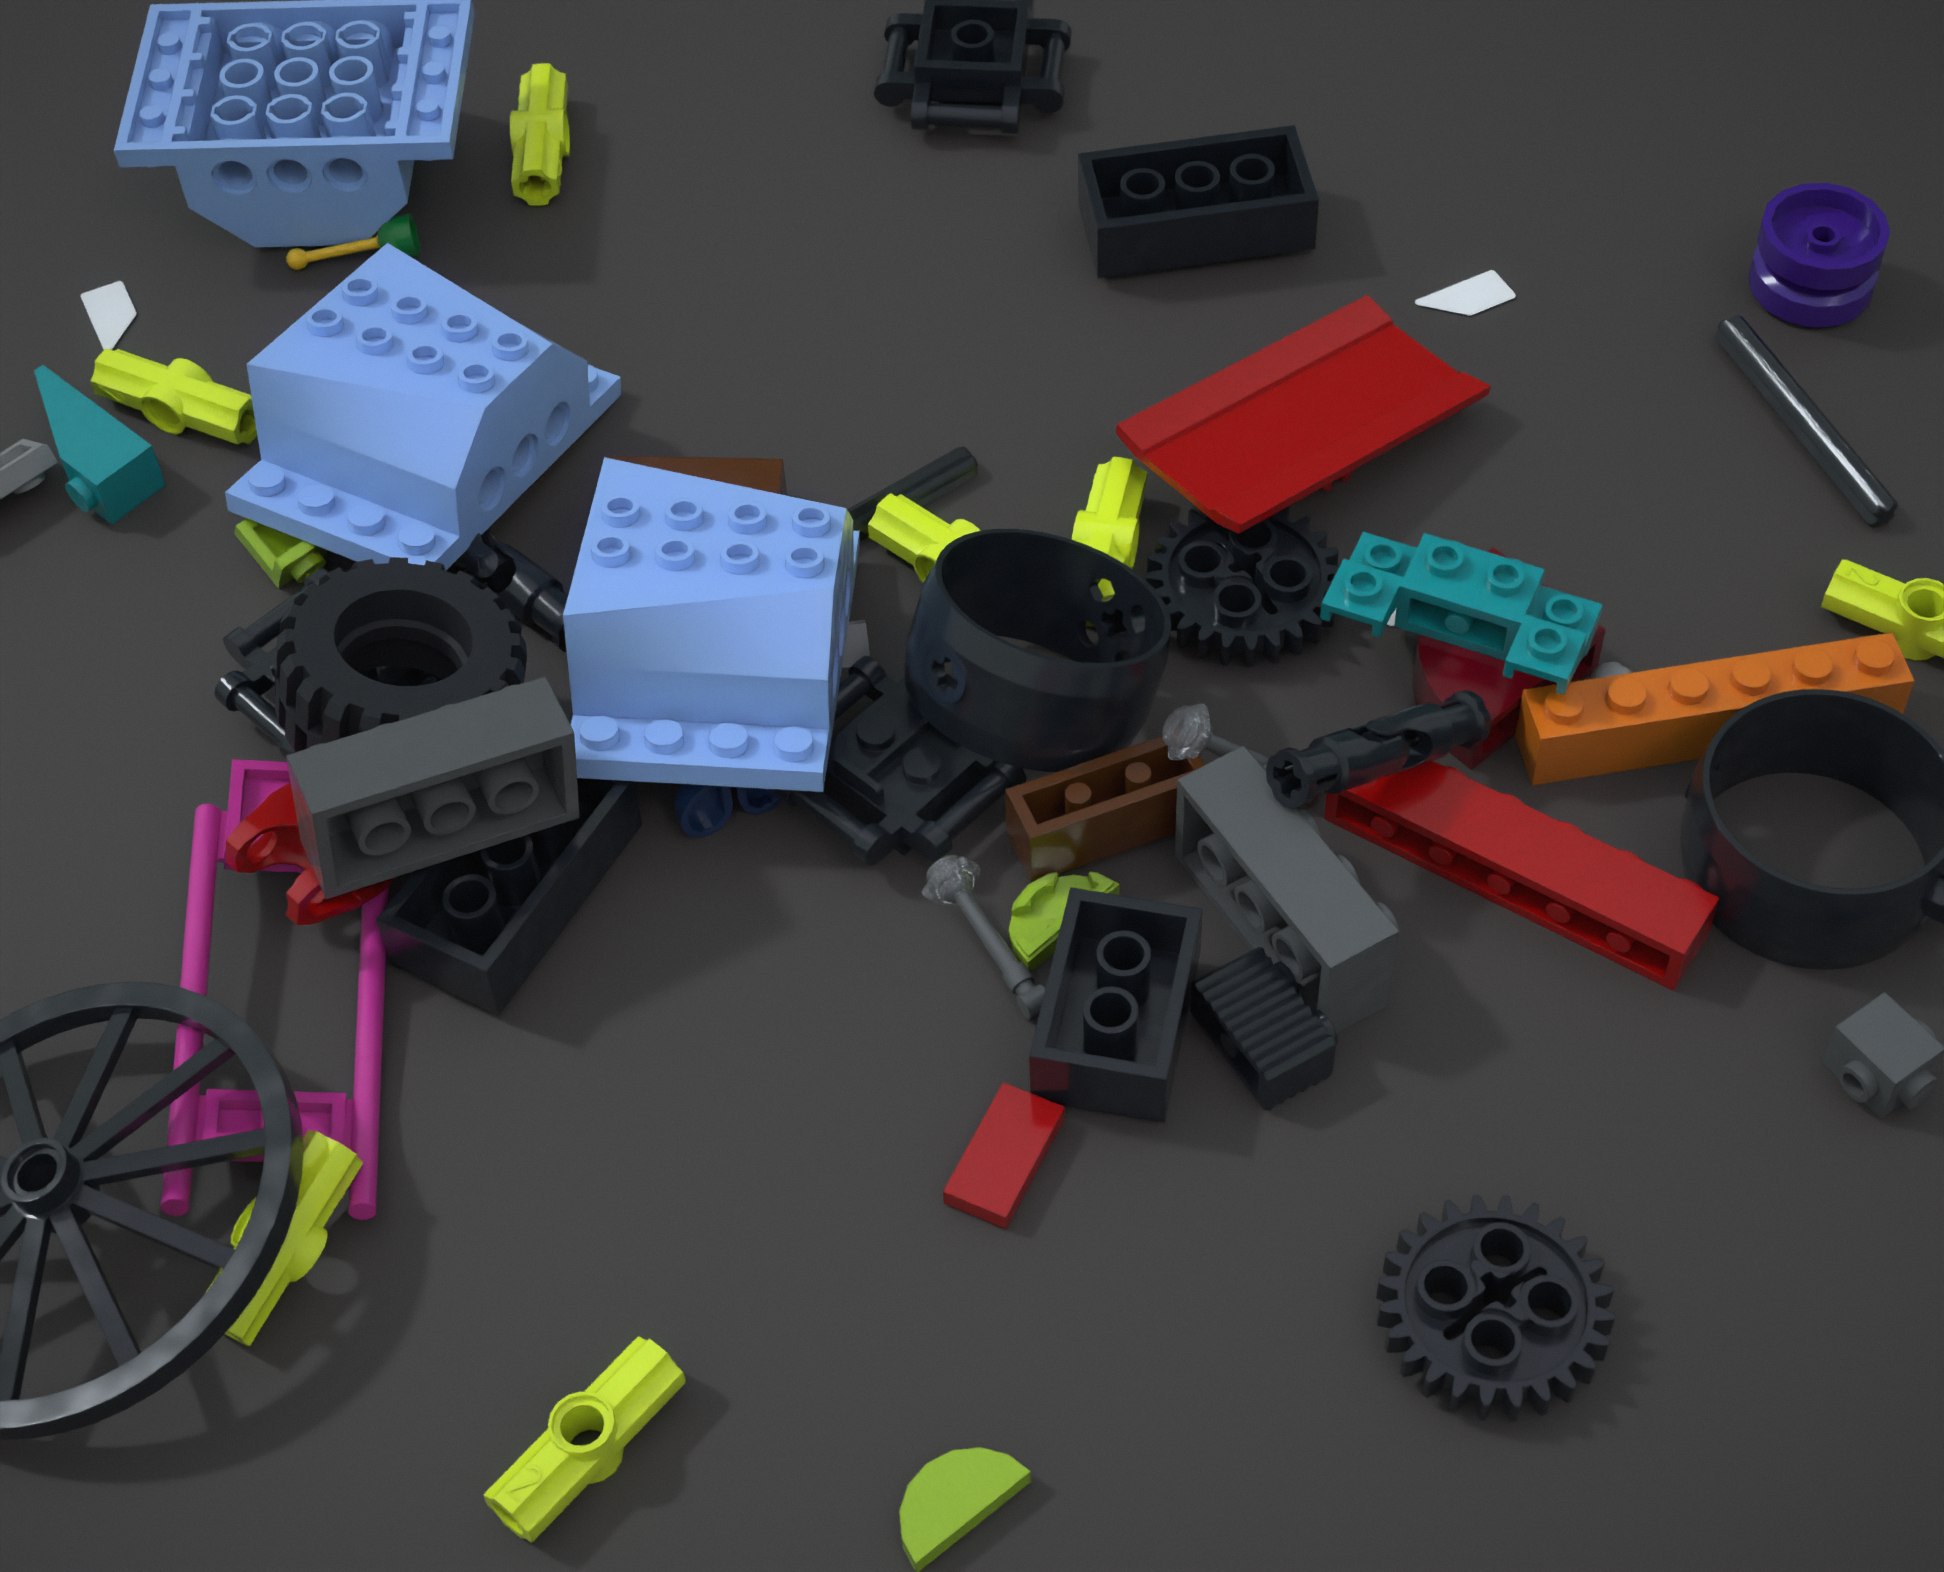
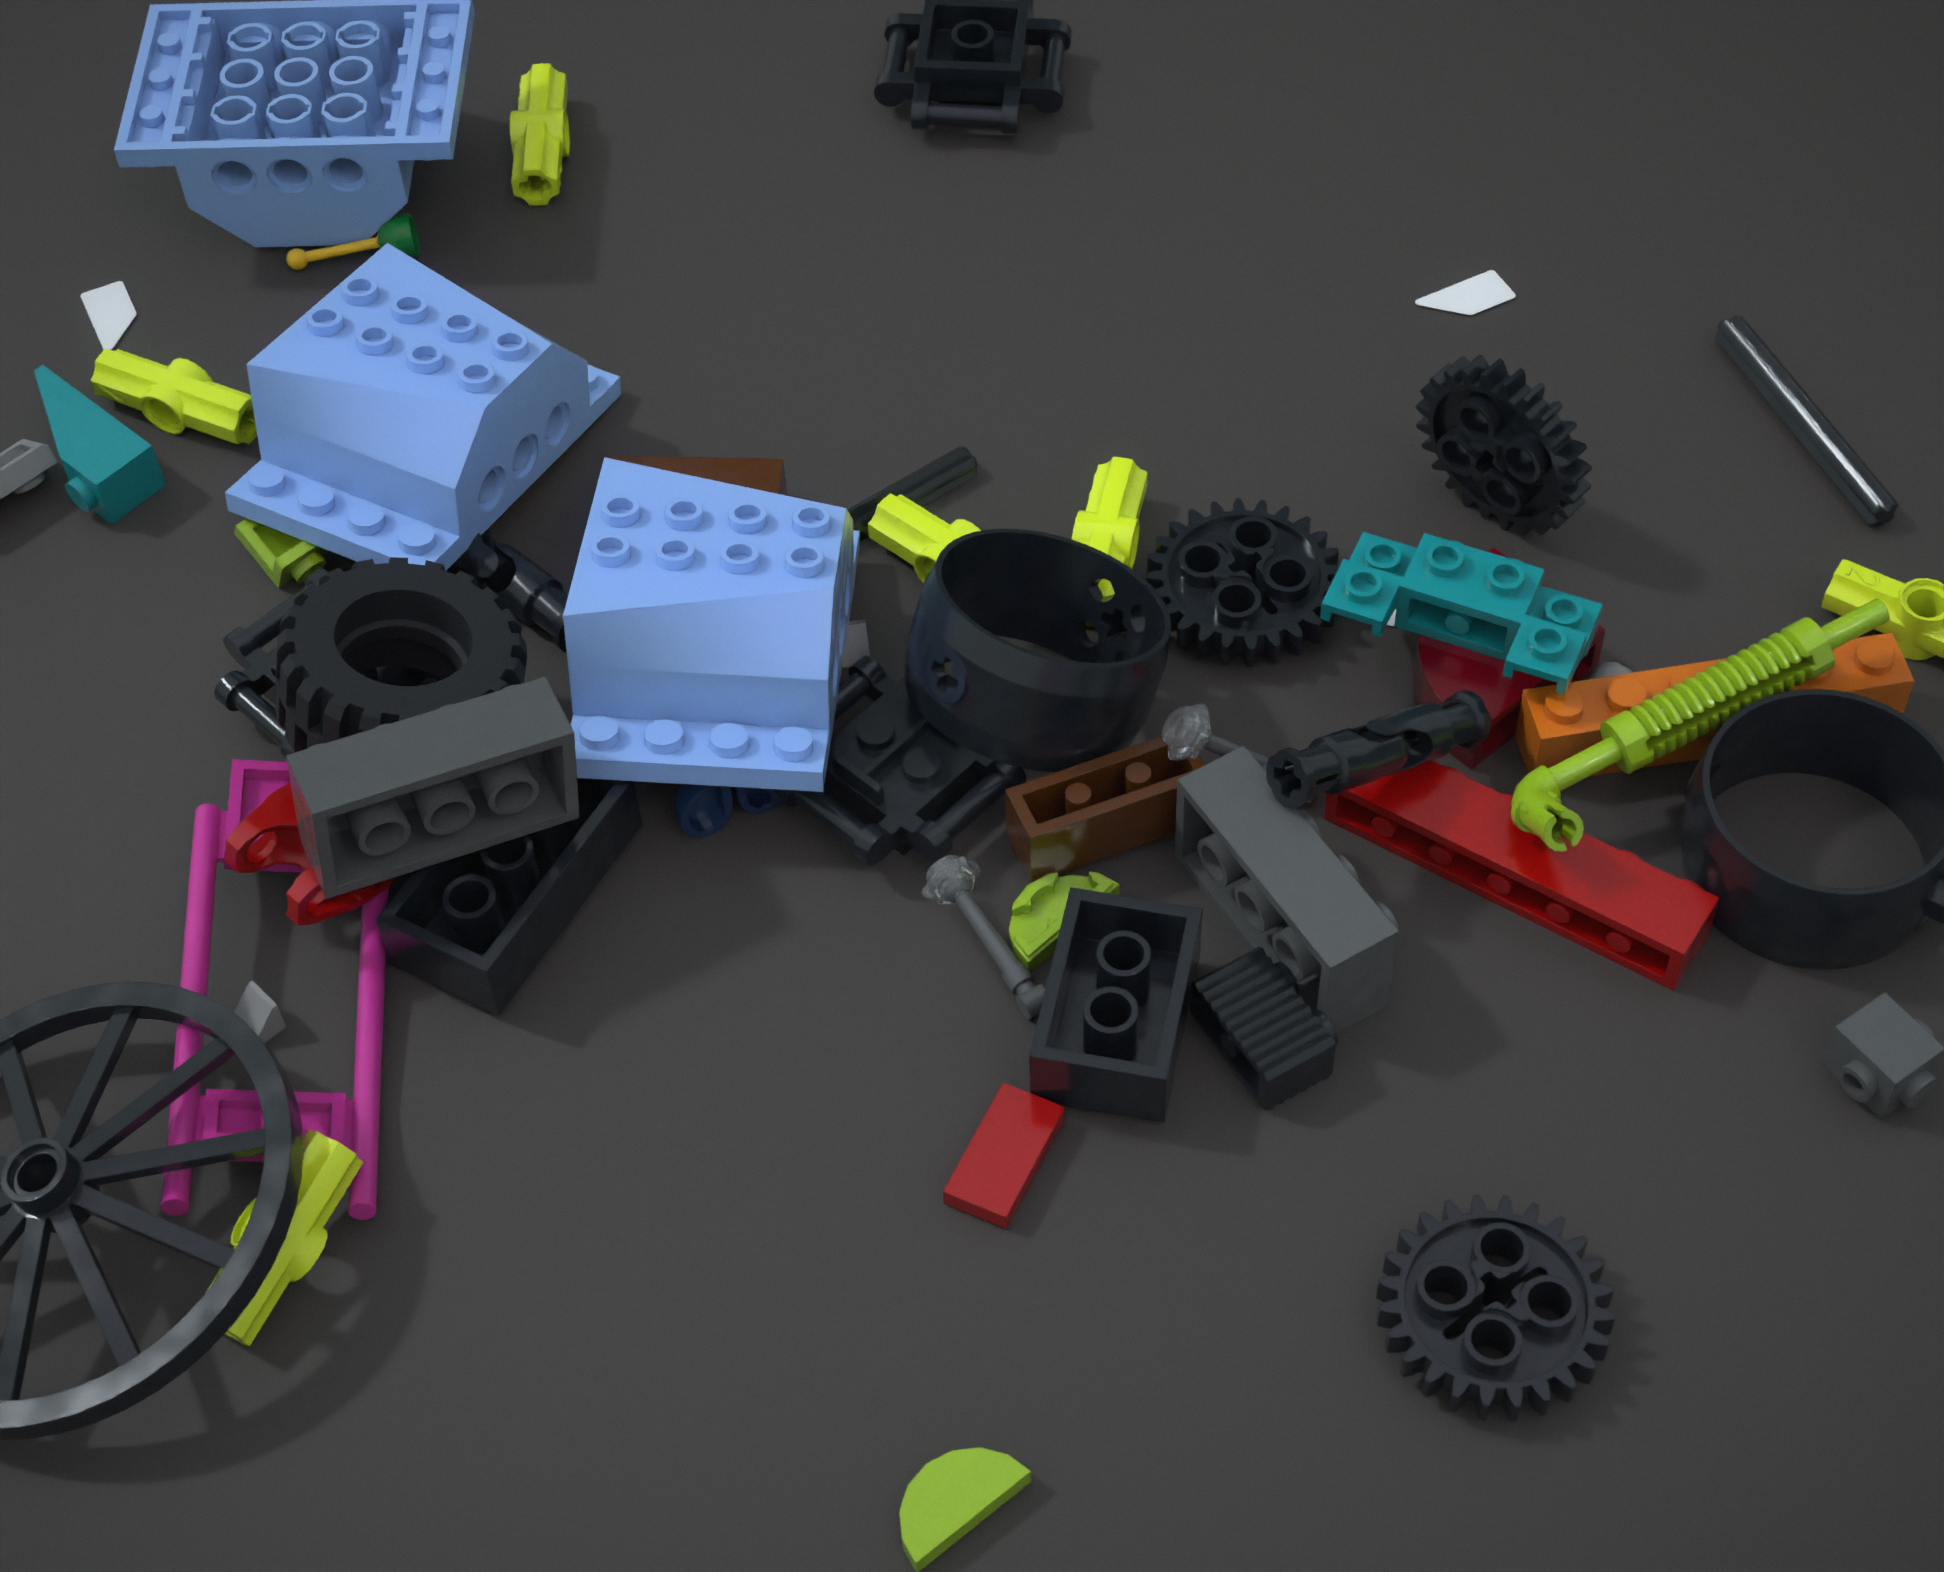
neon yellow piece [483,1336,686,1543] -> none
black brick [1078,125,1319,278] -> none
red hinge [1116,294,1491,534] -> none
dark purple wheel [1748,183,1890,327] -> none
none -> light grey piece [233,980,286,1043]
none -> black gear [1416,355,1592,535]
none -> lime piece [1511,598,1890,852]

